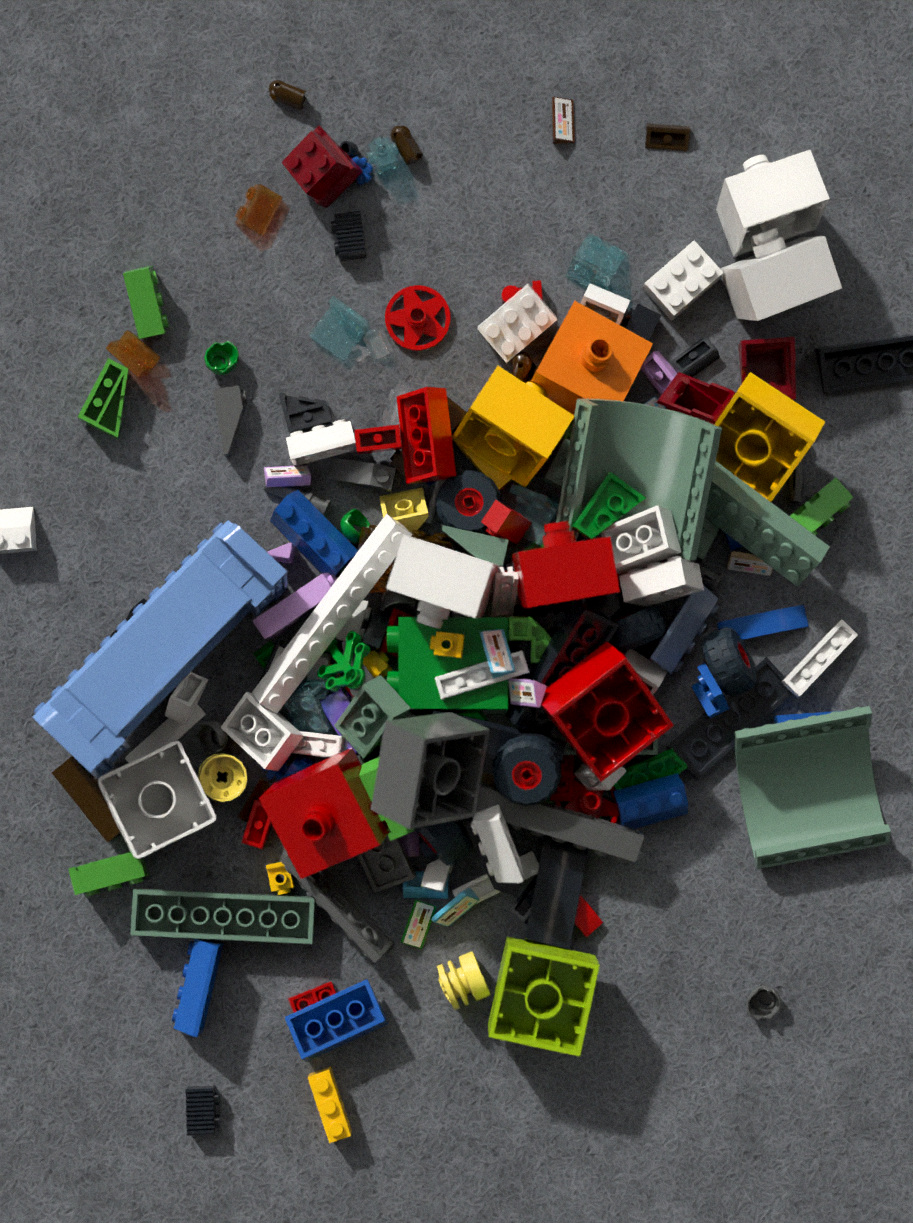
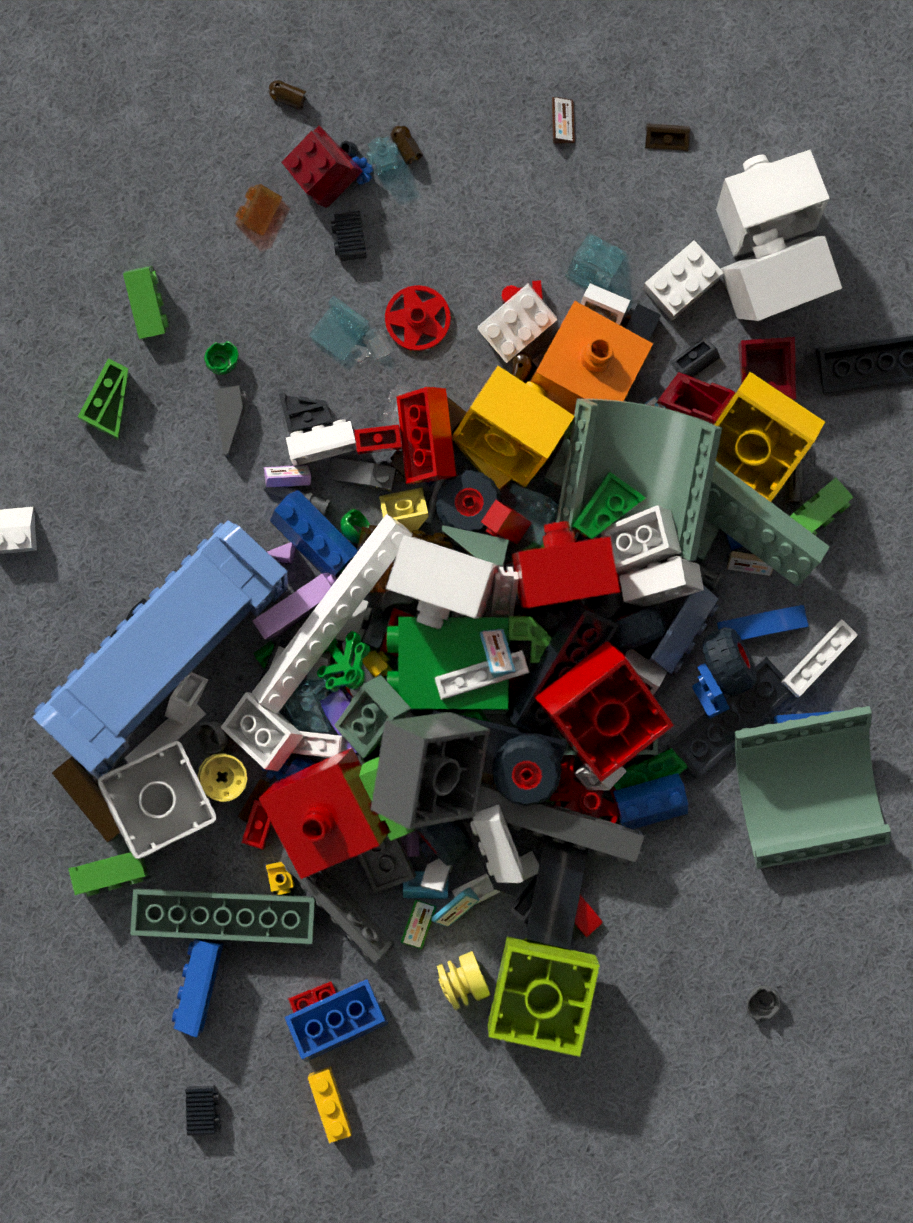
clear orange bracket [105,330,160,377] -> none
yellow brick [430,631,465,658] -> none
slope [508,678,546,708] -> none
lavender slope [640,351,677,395] -> none

